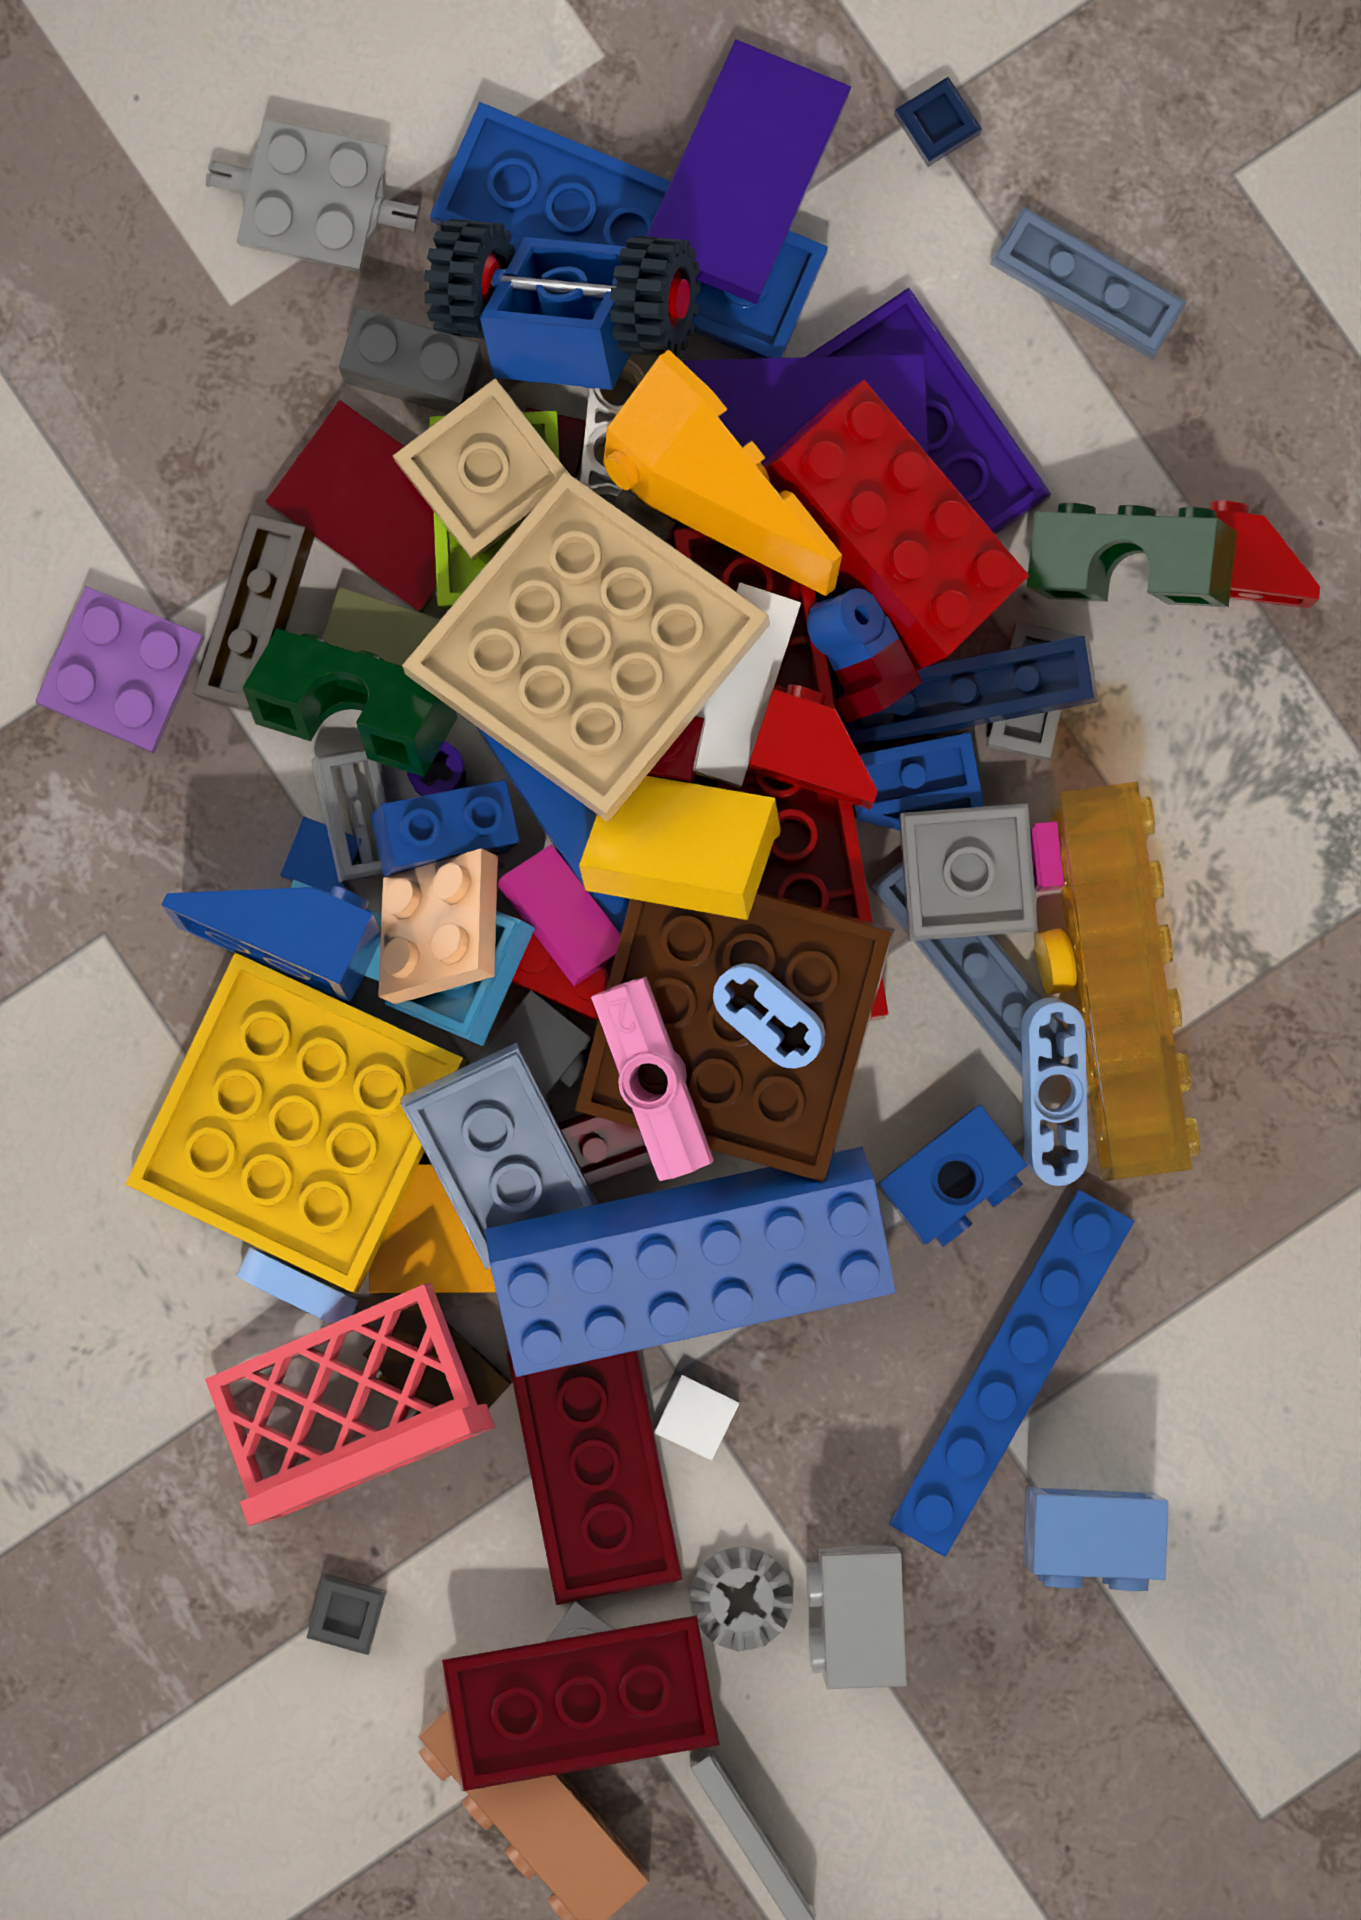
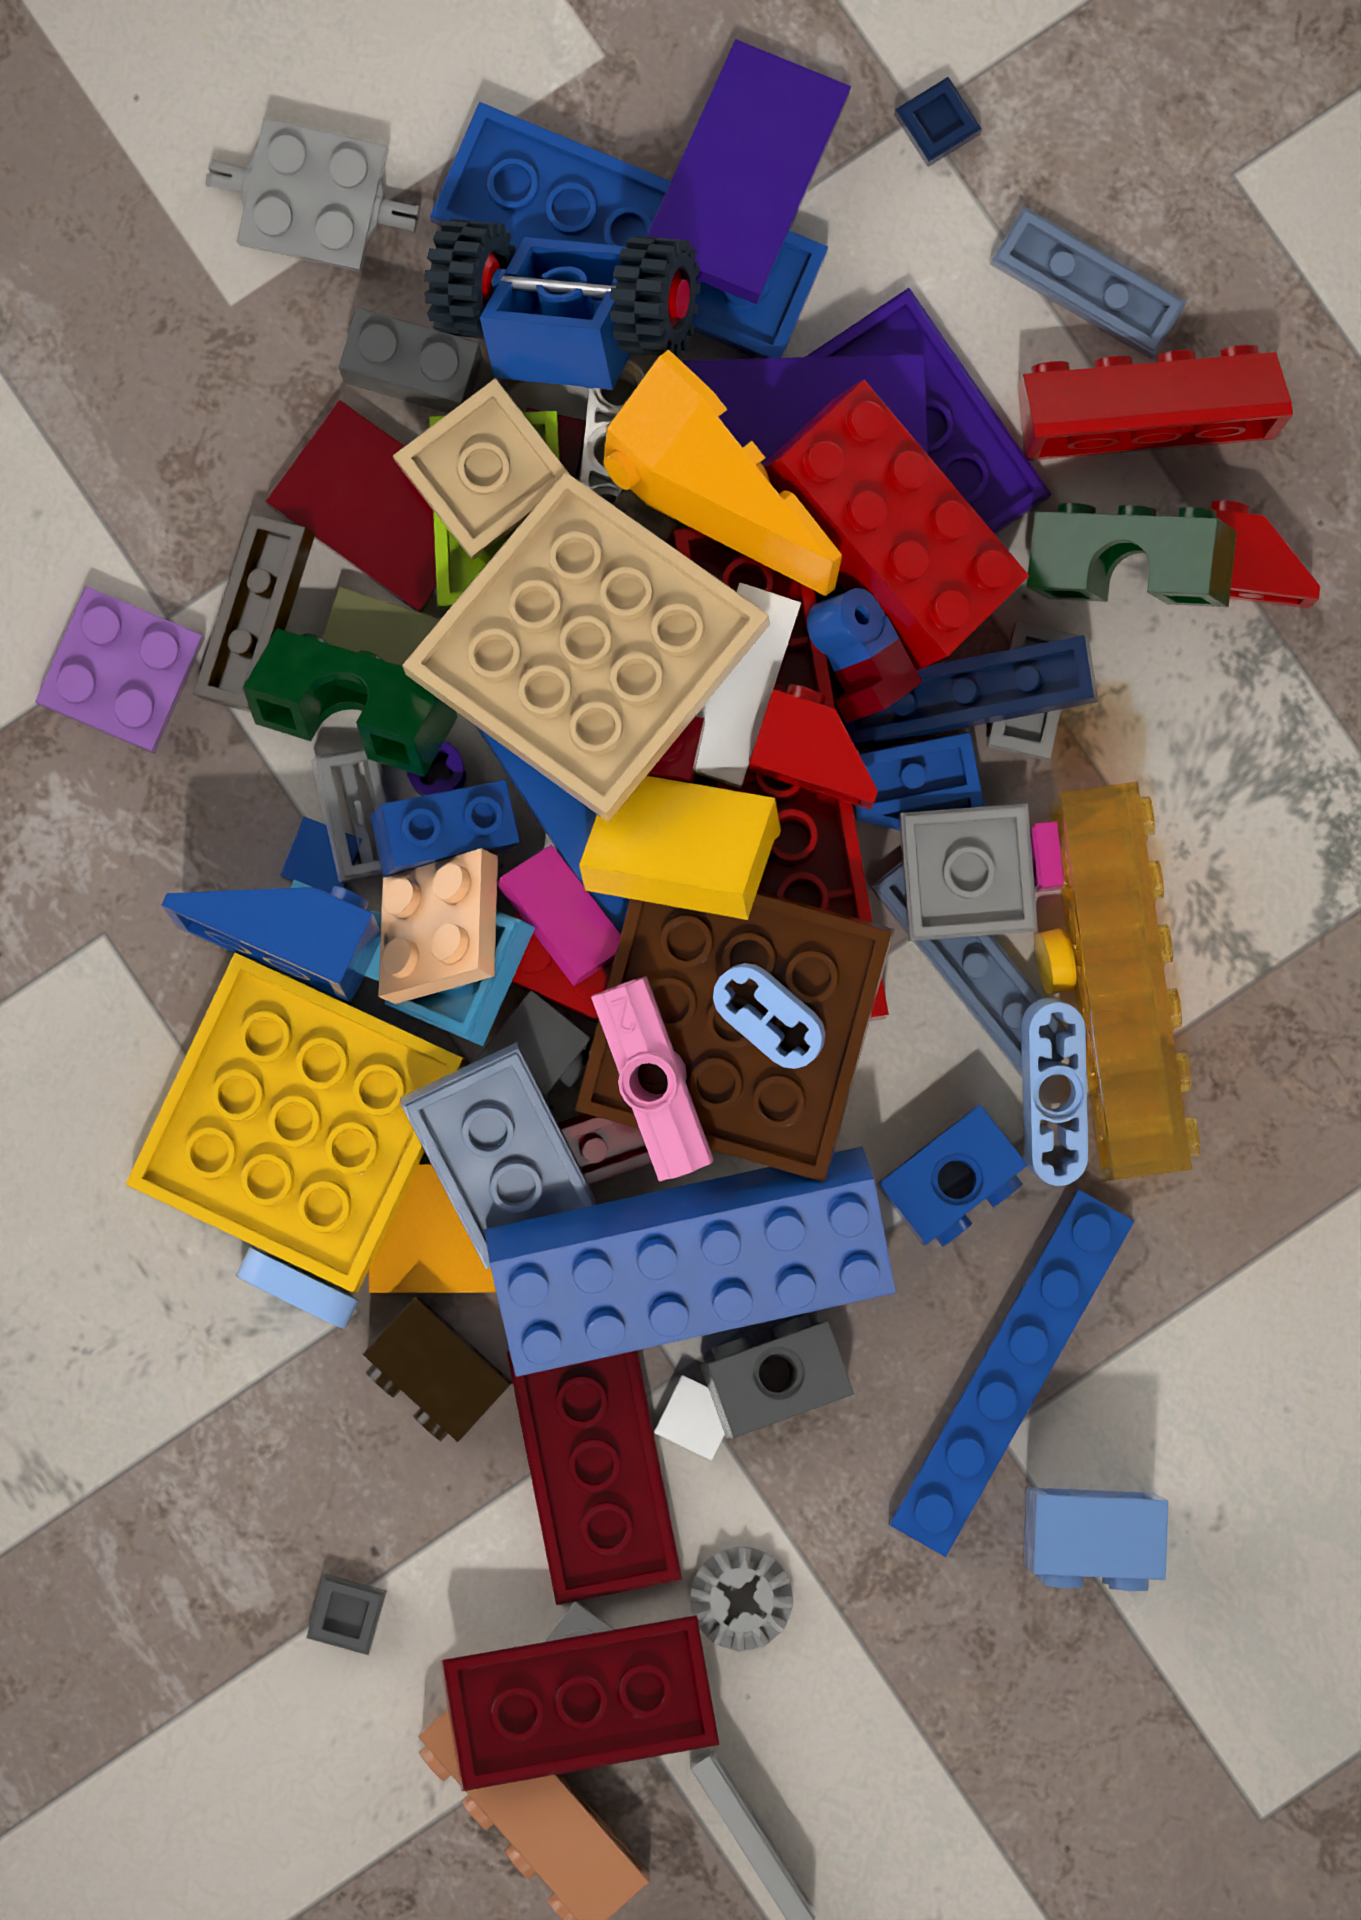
coral fence [205,1283,495,1526] -> none
light grey brick [806,1544,907,1689] -> none
none -> dark grey brick [699,1314,854,1438]
none -> red slope [1017,345,1293,461]

